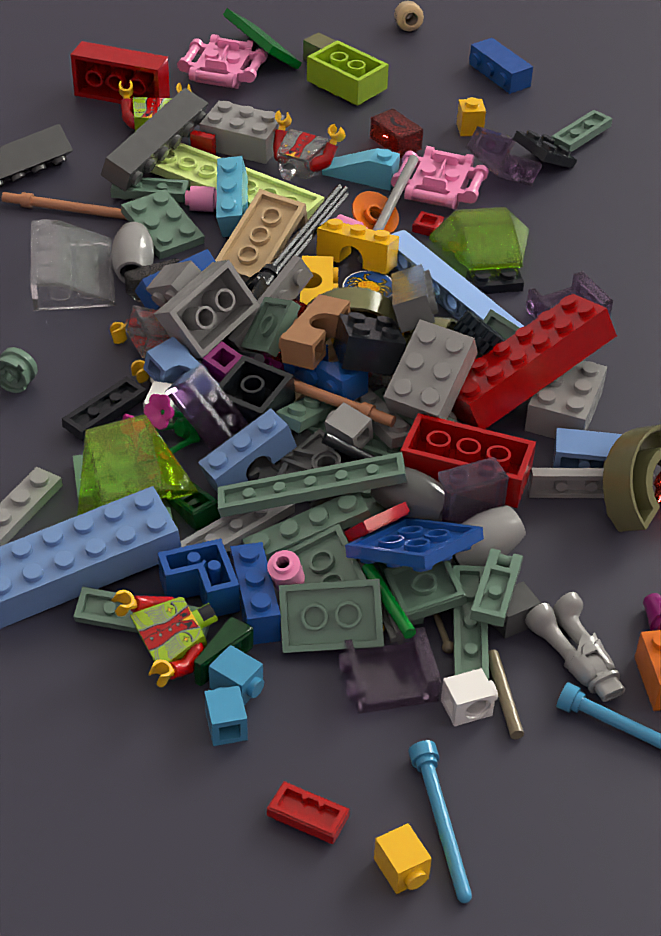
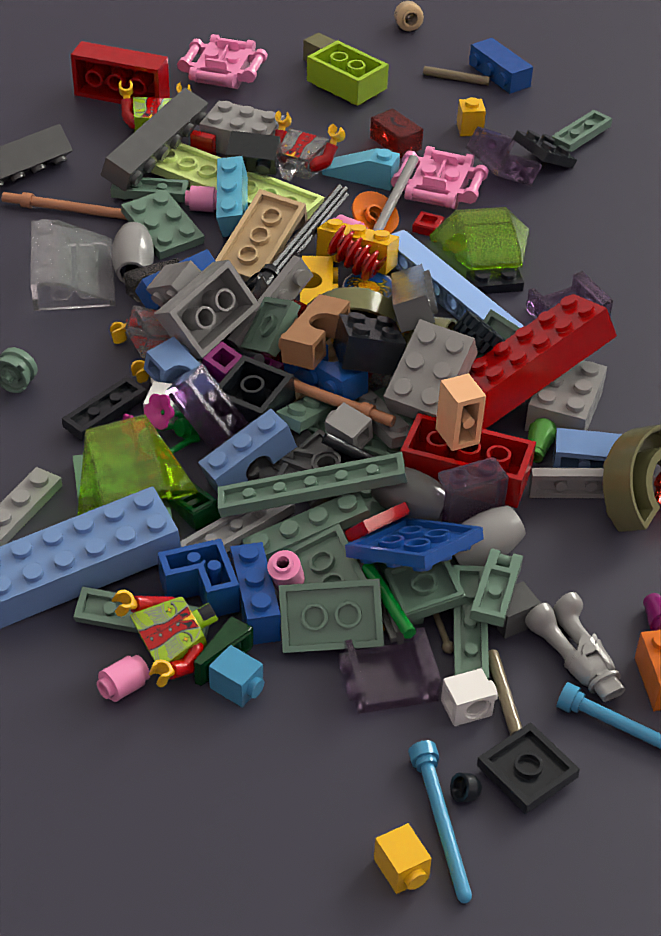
dark azure brick [204,685,248,746] -> none
green tile [223,8,302,69] -> none
red plate [267,781,350,844] -> none
none -> bright pink brick [96,655,150,702]
none -> black brick [226,131,282,175]
none -> red piece [327,224,387,282]
none -> dark tan bar [423,66,490,86]
none -> light nougat brick [435,373,486,451]
none -> black hinge [450,772,482,802]
none -> black plate [477,722,580,814]
none -> bright green cone [528,418,556,463]

